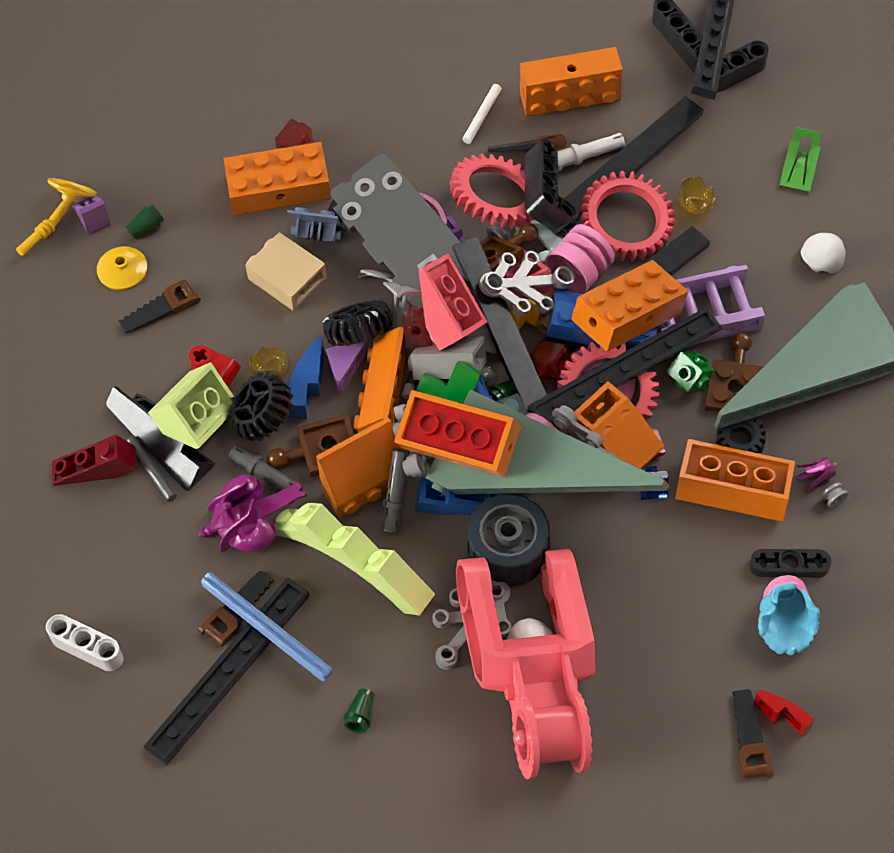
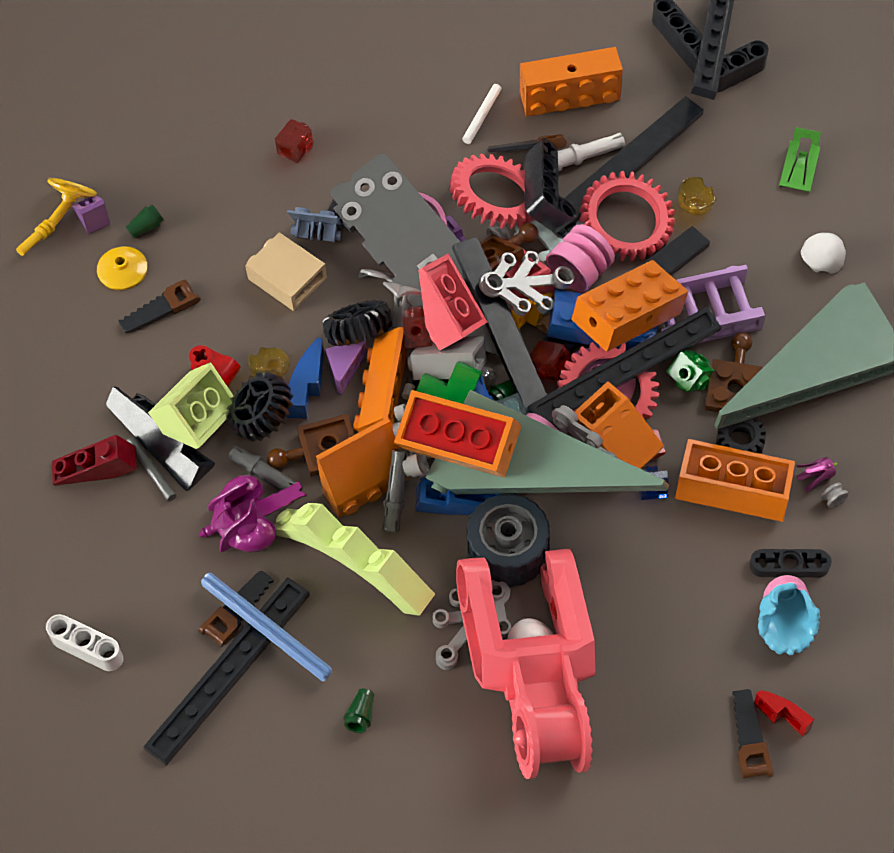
orange brick [223,142,331,215] -> none

